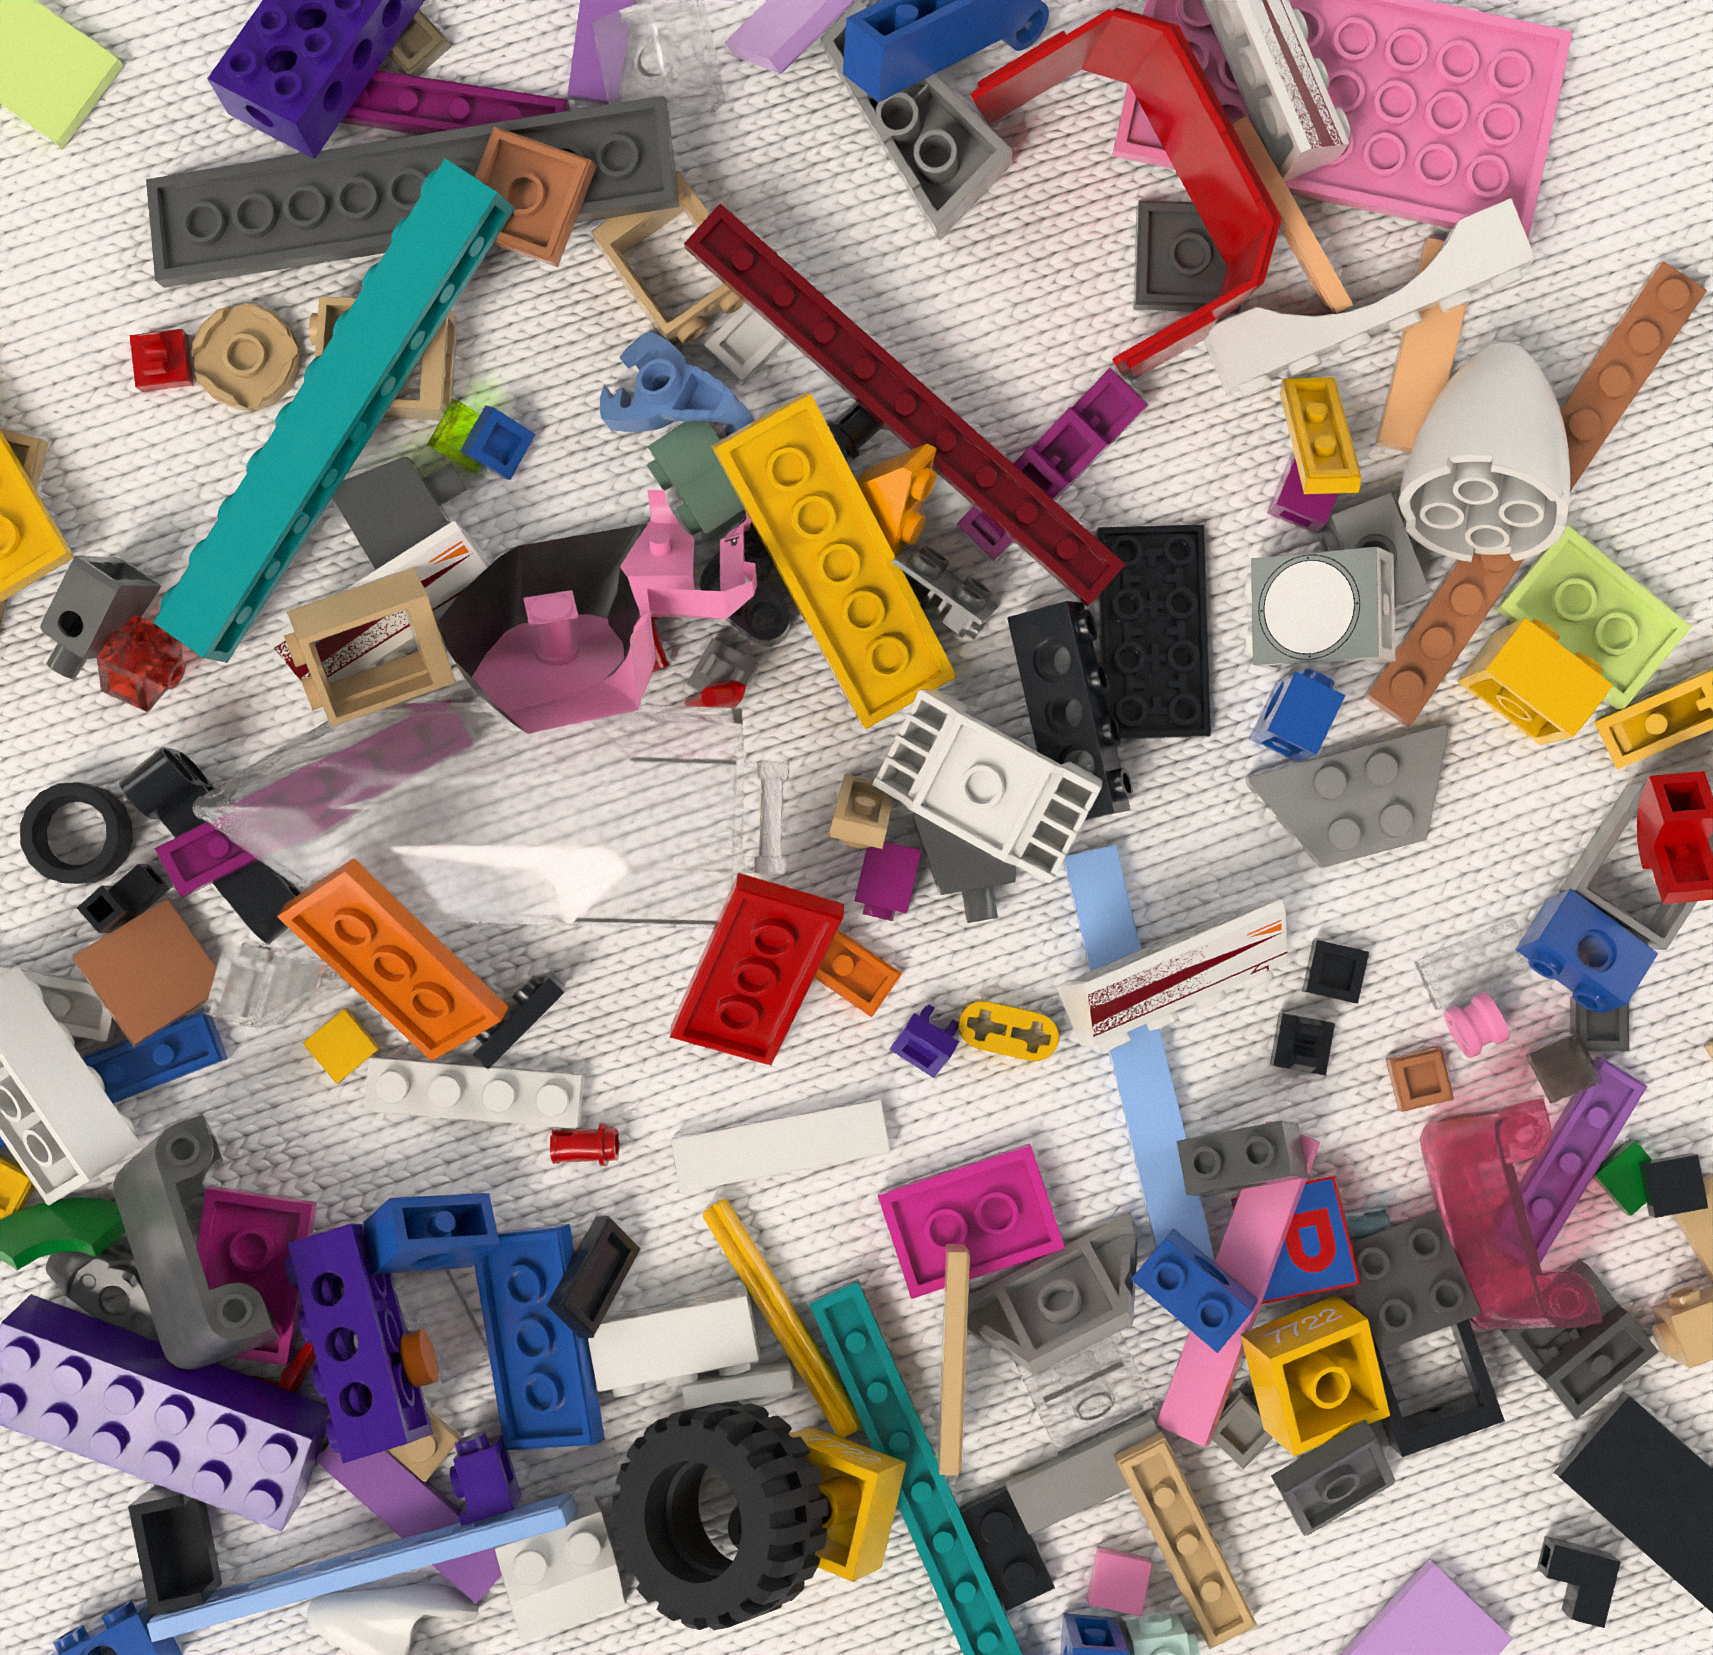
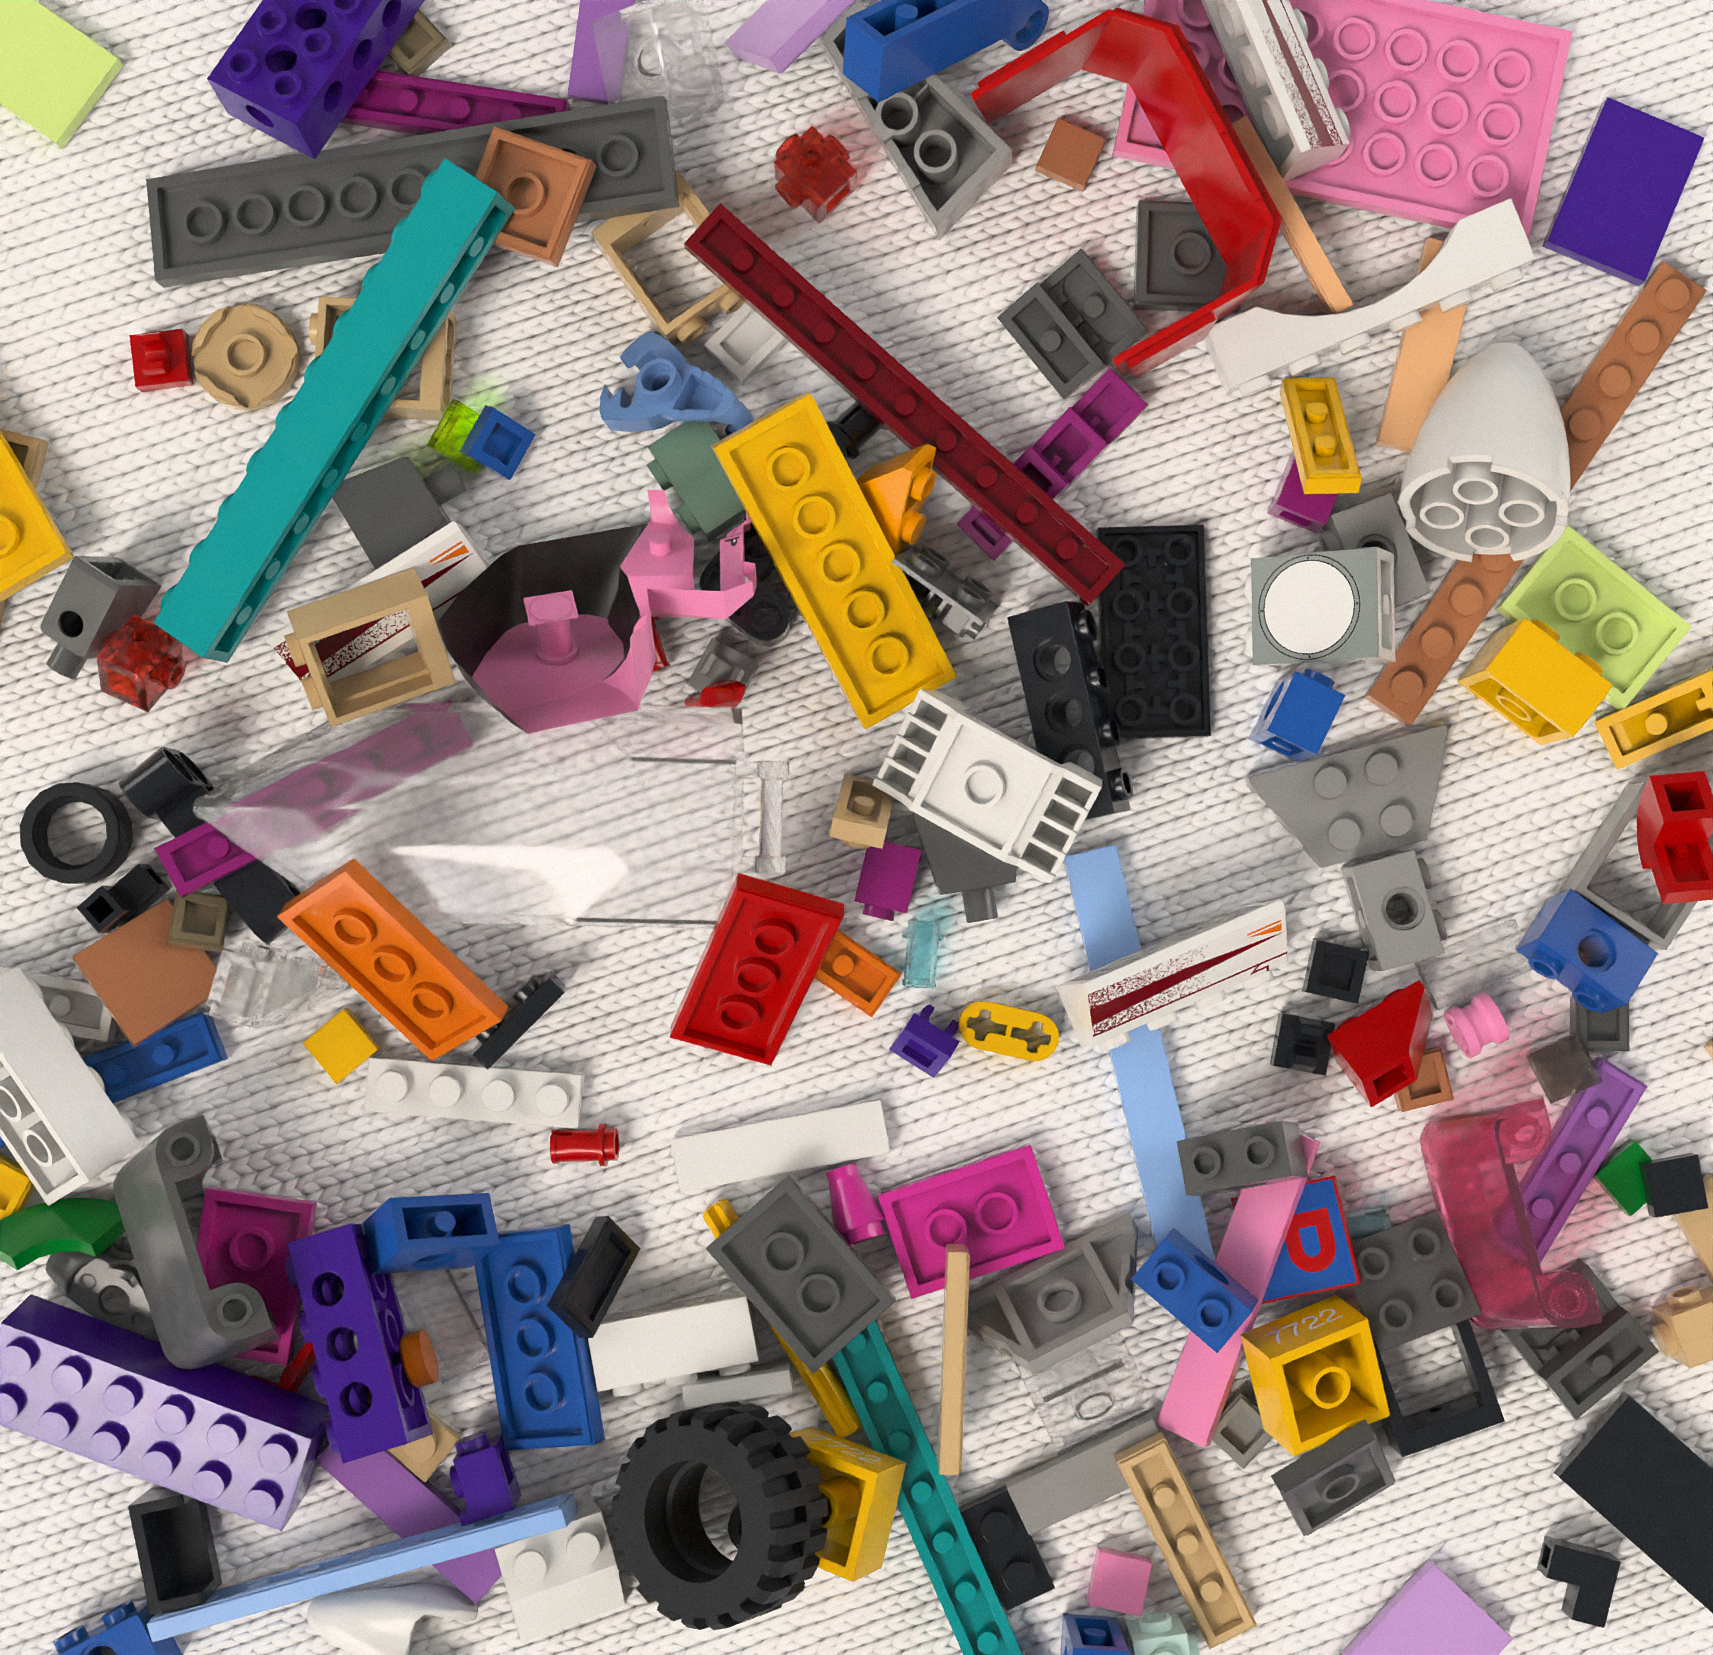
none -> dark tan tile [167,890,230,953]
none -> dark grey plate [706,1175,896,1374]
none -> clear red brick [774,126,857,224]
none -> dark pink cone [826,1163,885,1245]
none -> clear light blue pin [902,920,944,988]
none -> dark grey slope [997,249,1150,400]
none -> nougat tile [1035,118,1106,192]
none -> red slope [1327,980,1433,1108]
none -> light grey brick [1341,849,1447,971]
none -> dark purple tile [1542,97,1705,287]

